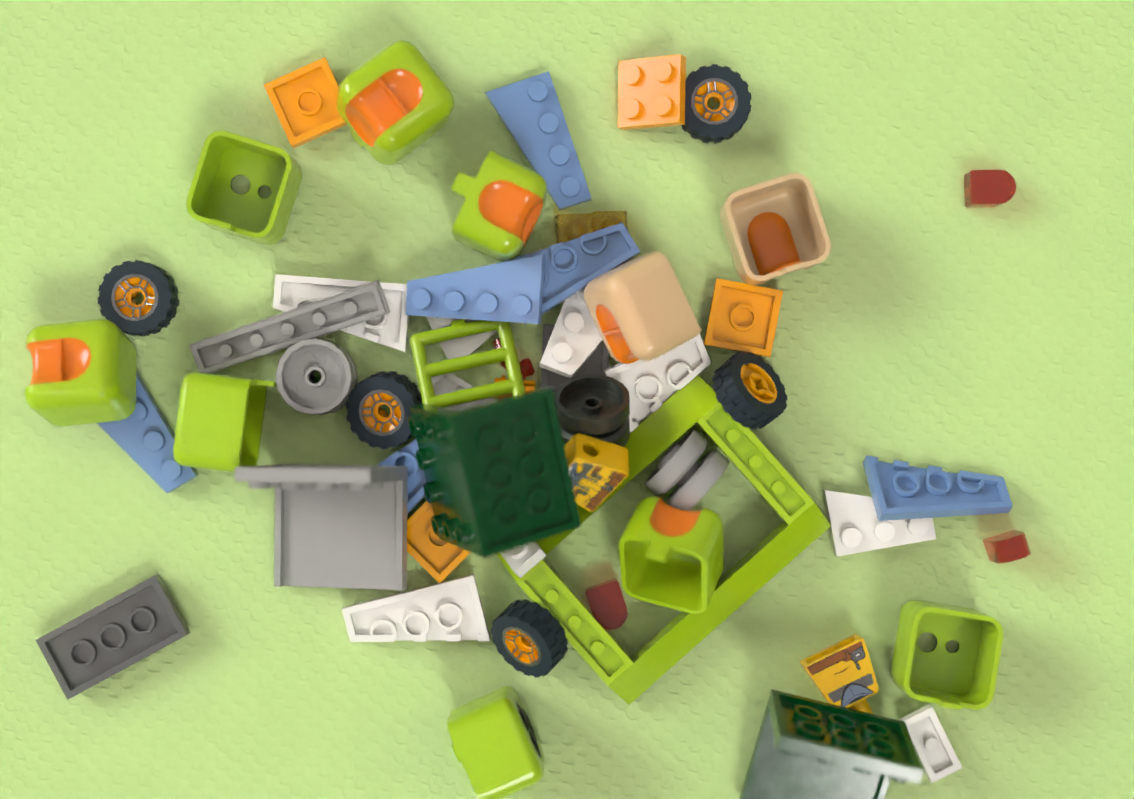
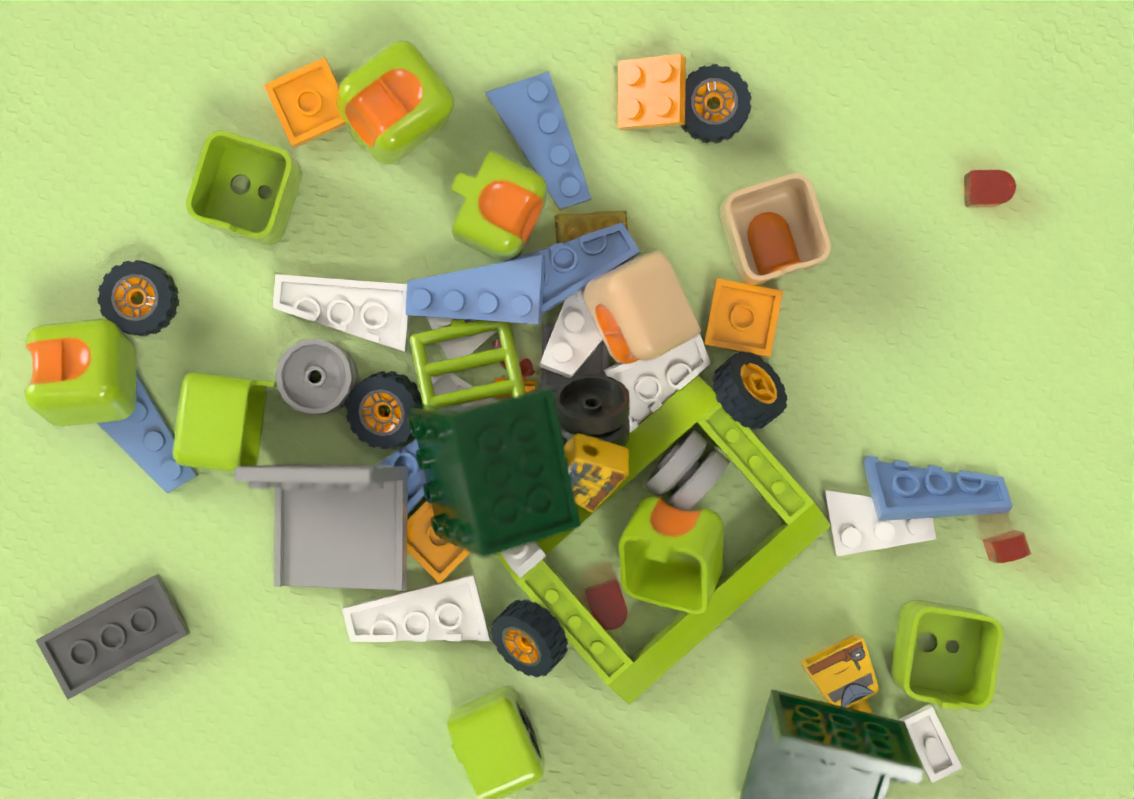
light grey tile [189,280,390,374] -> none

